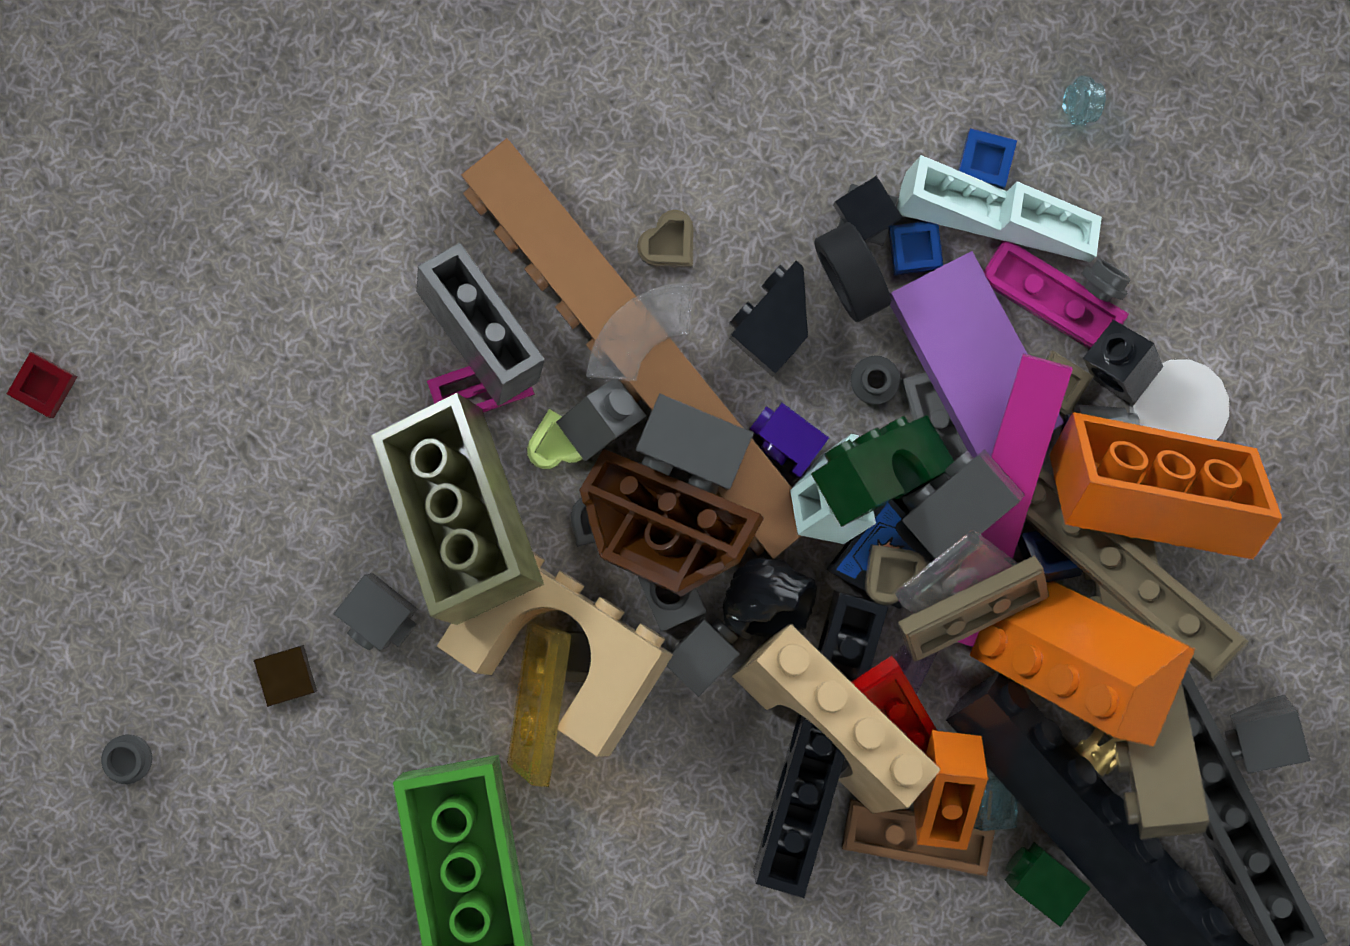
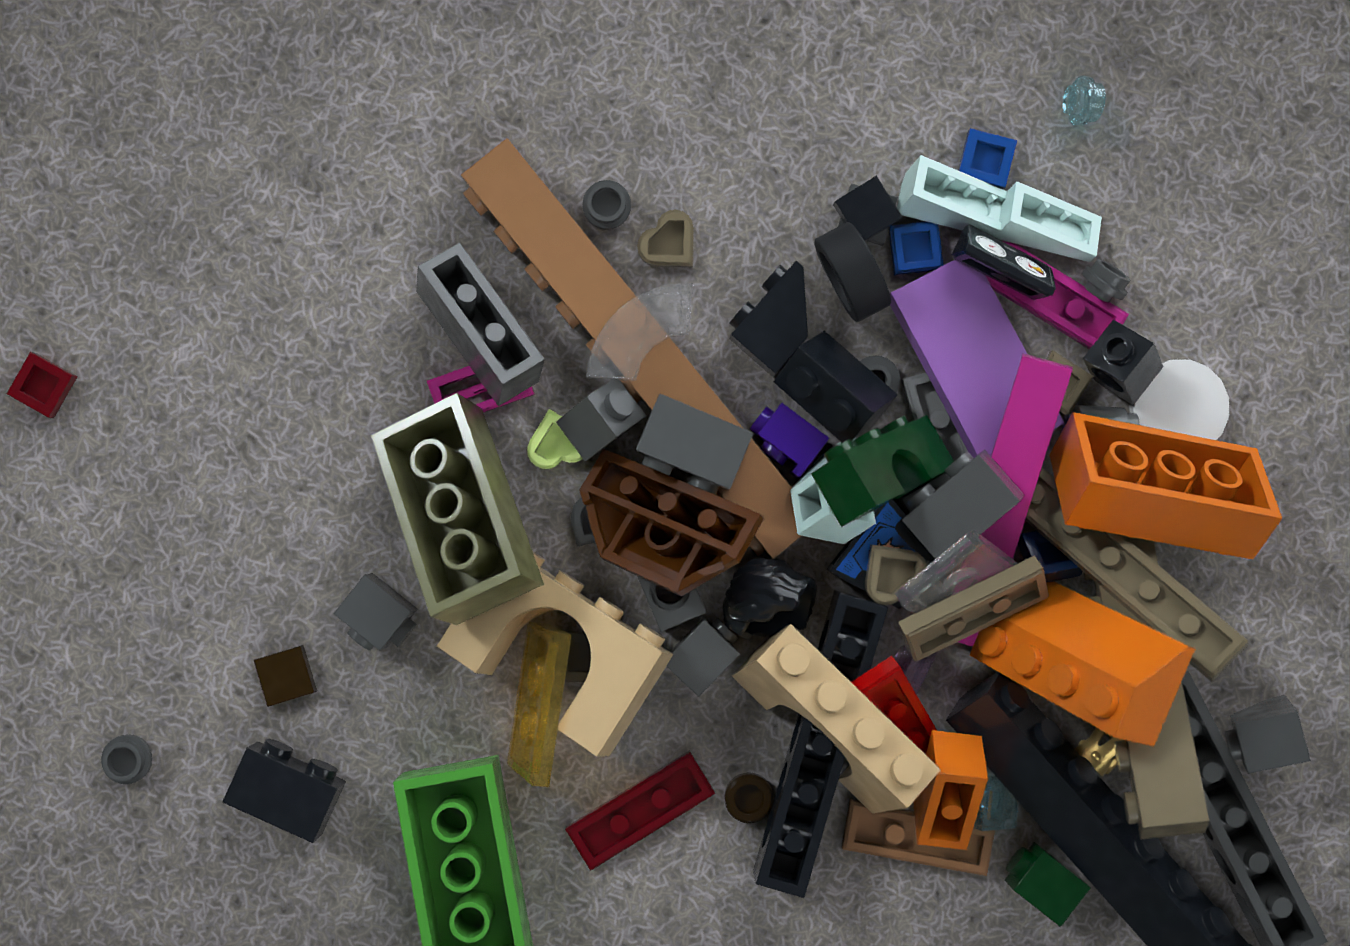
none -> black brick [222,739,346,843]
none -> dark red tile [565,750,715,871]
none -> dark grey plate [582,180,631,230]
none -> dark brown tile [724,772,774,823]
none -> black brick [773,331,898,443]
none -> black slope [951,225,1056,300]

